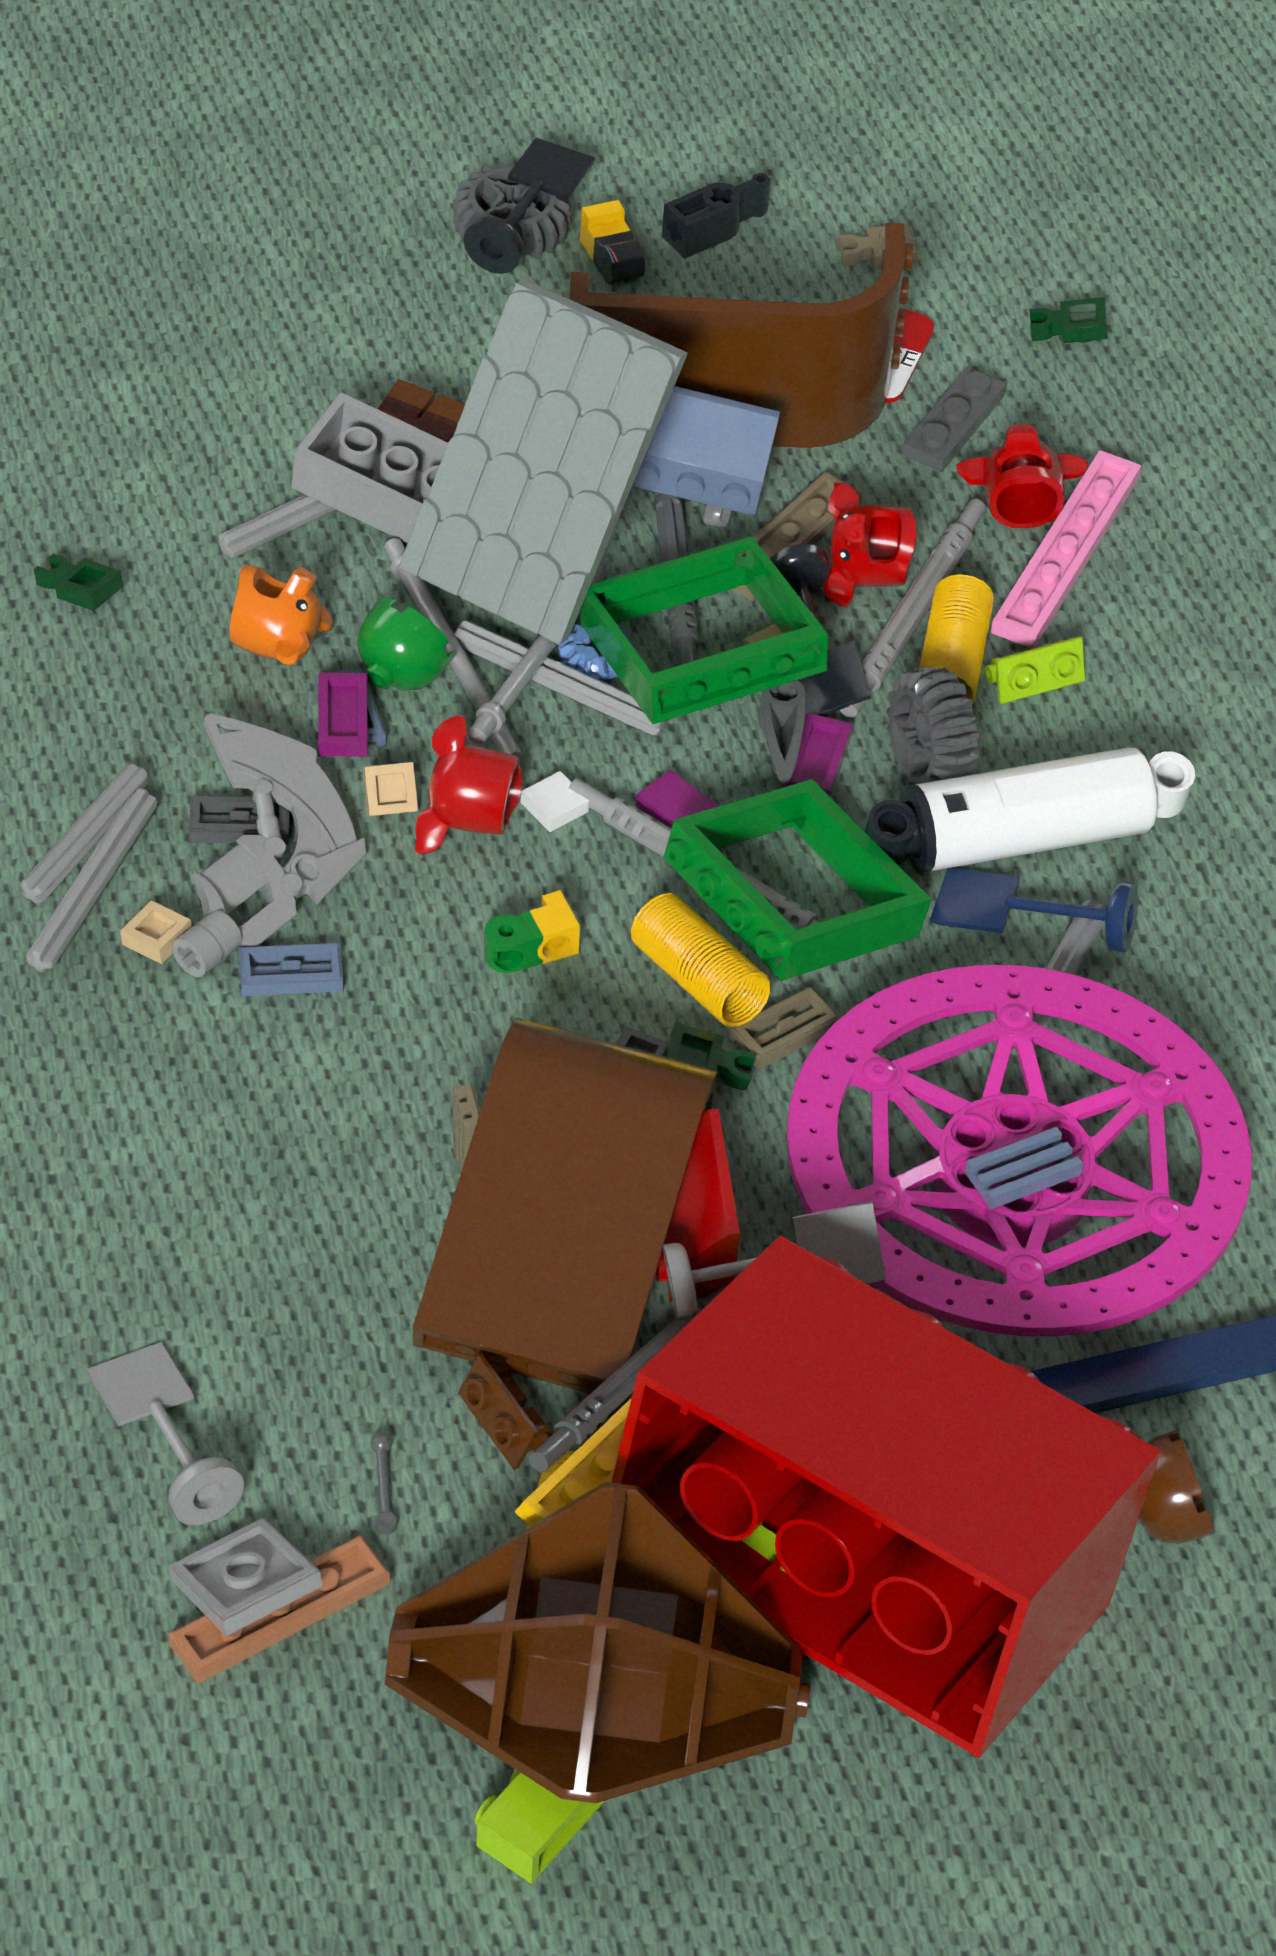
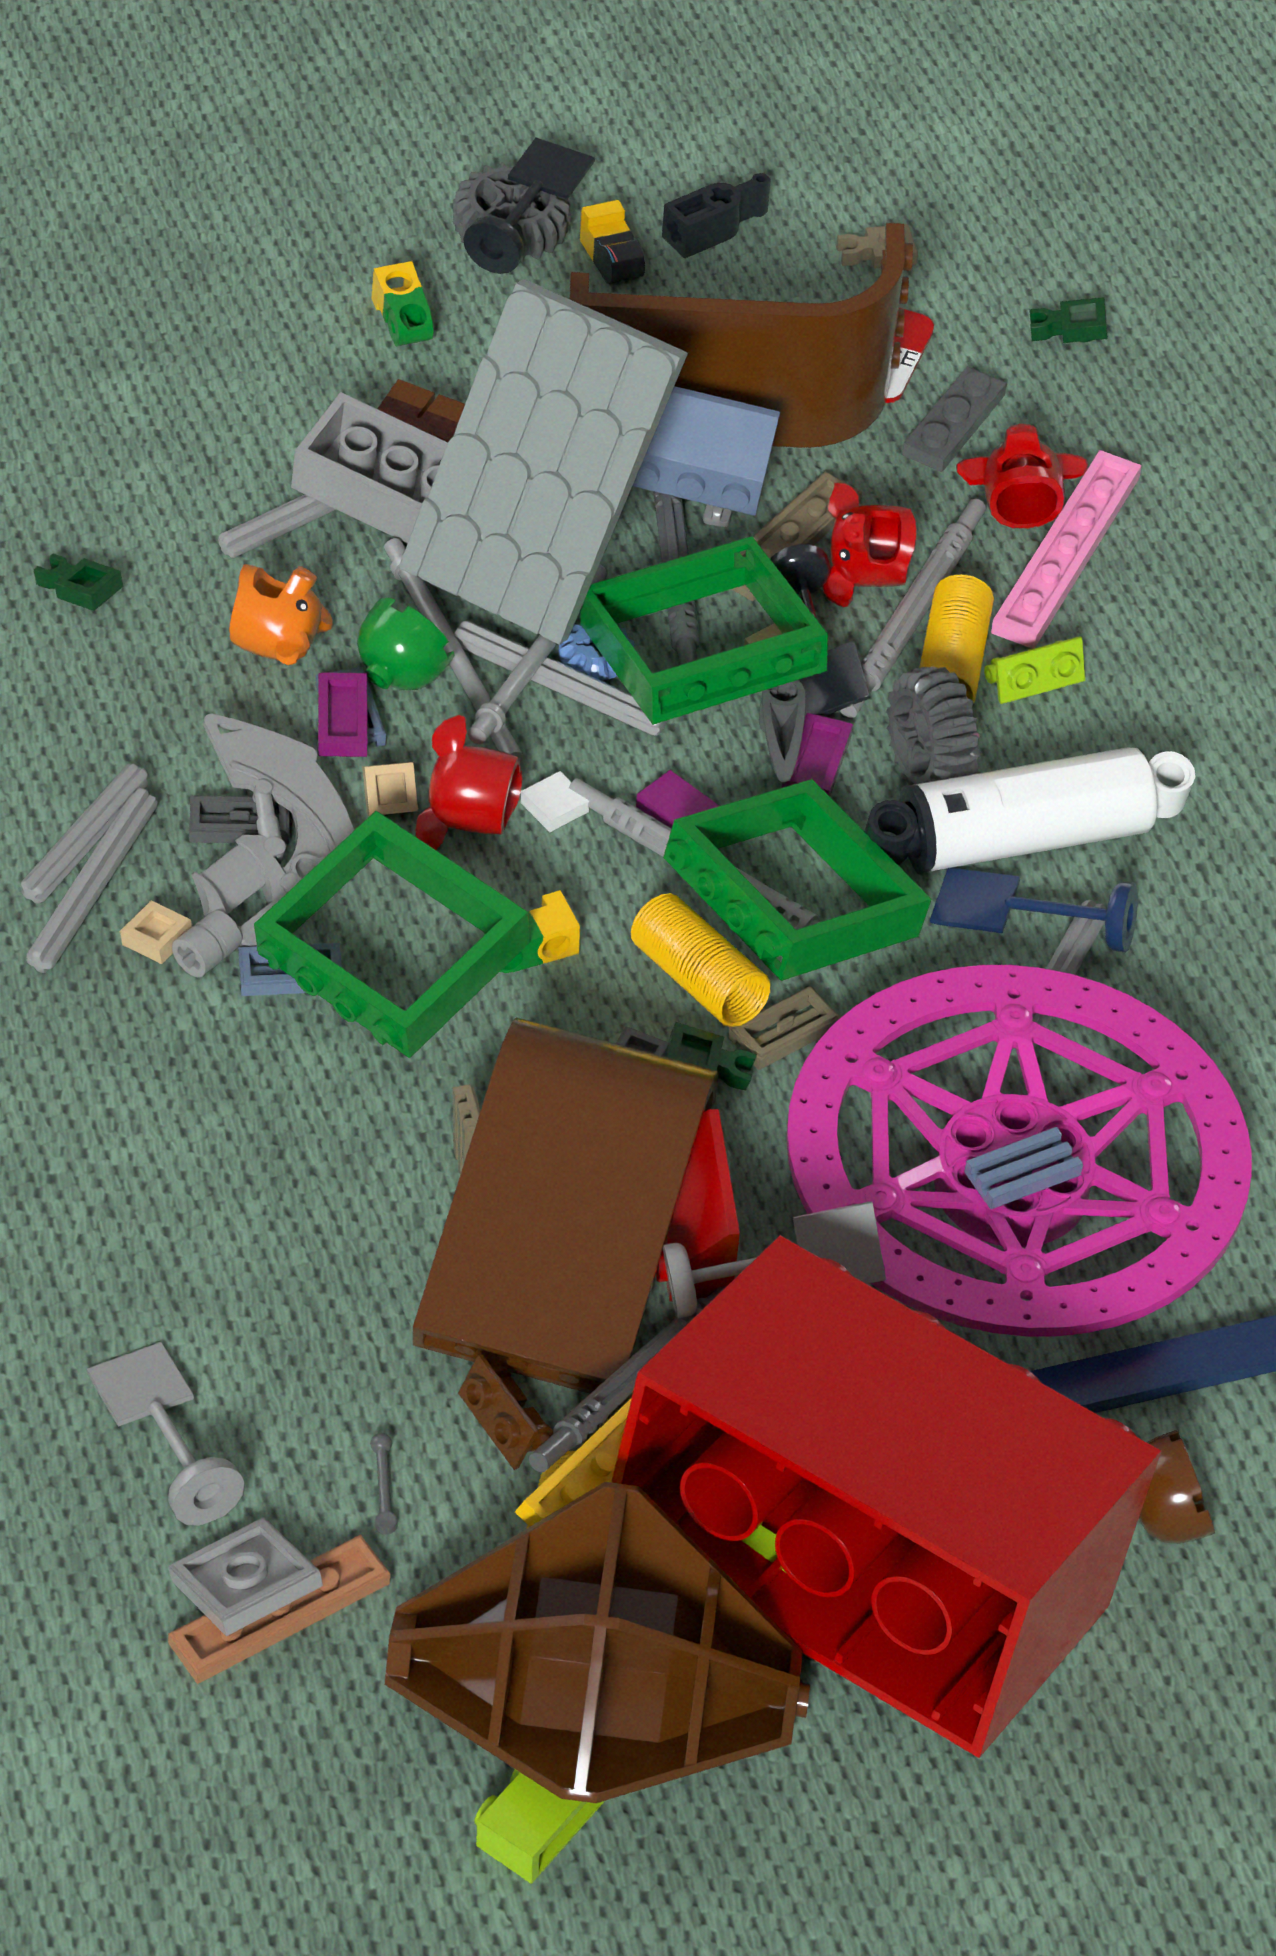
none -> green window [254,811,530,1058]
none -> green leg [371,261,433,347]

